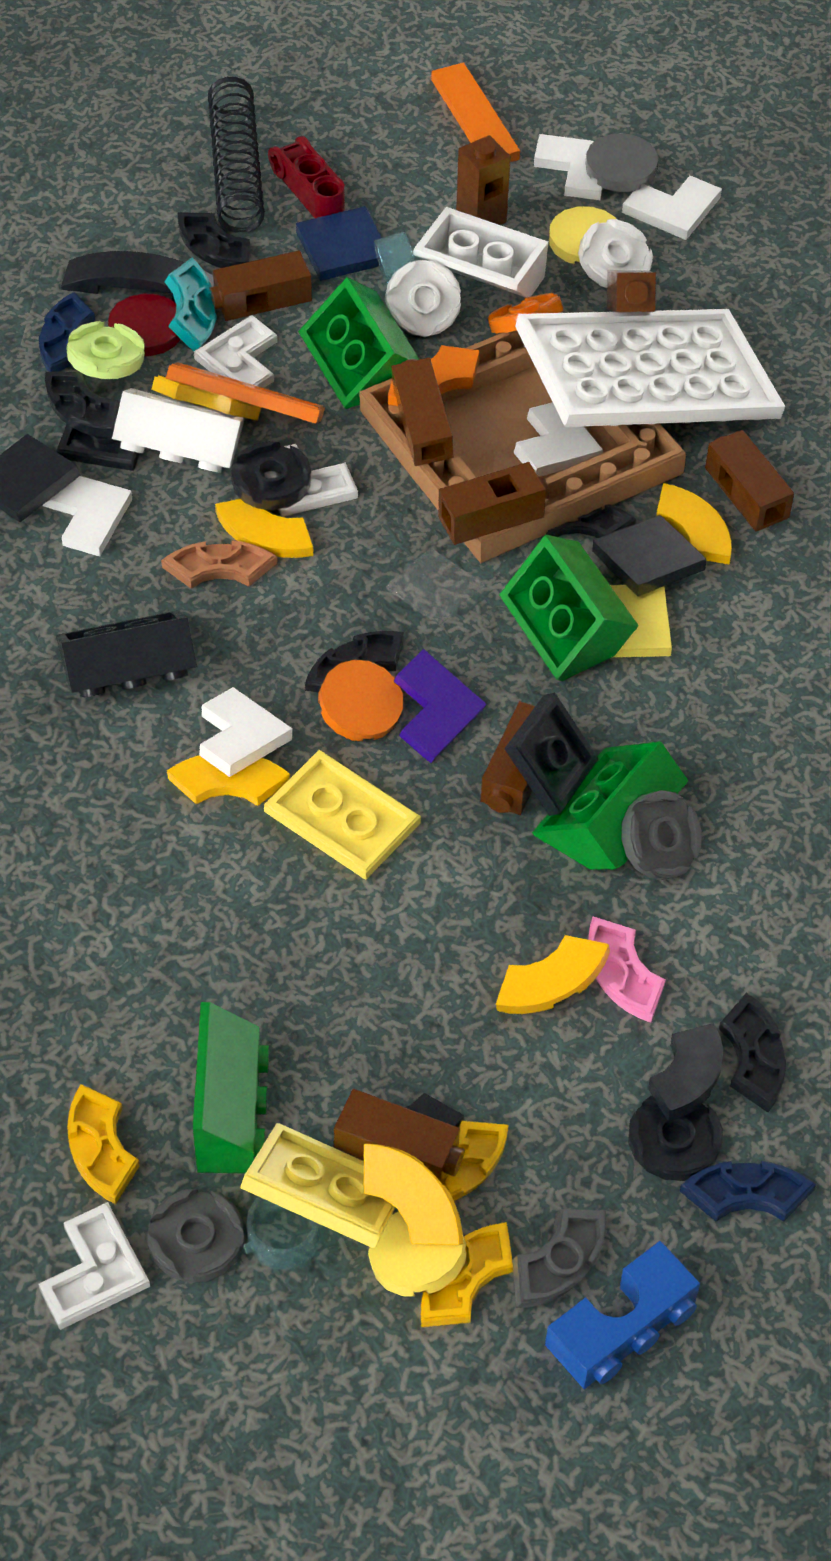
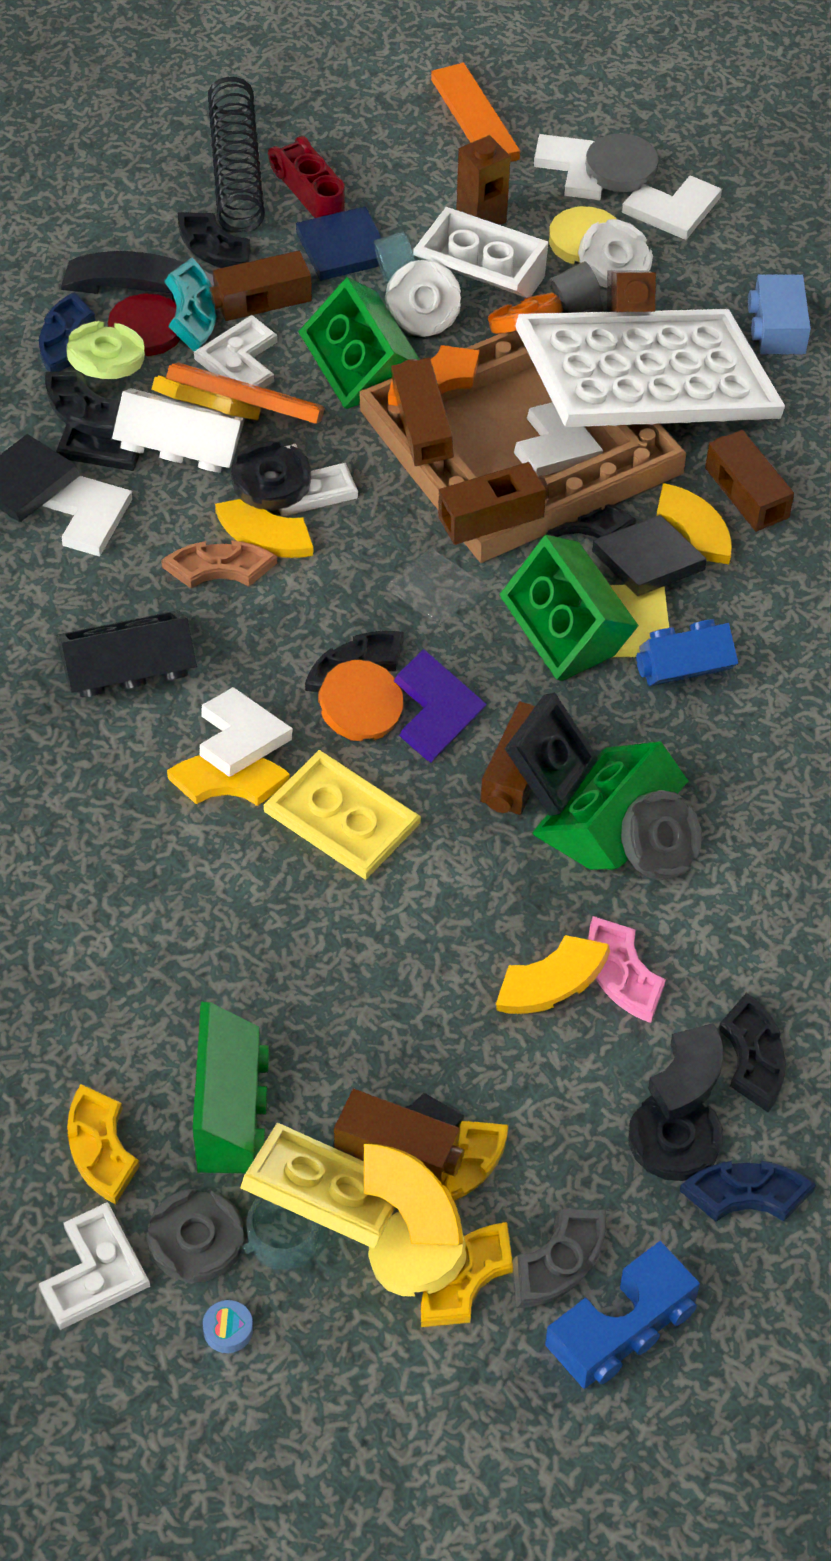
none -> medium blue tile [203,1300,253,1353]
none -> dark grey piece [550,261,604,313]
none -> blue brick [636,619,738,686]
none -> medium blue brick [748,275,811,354]

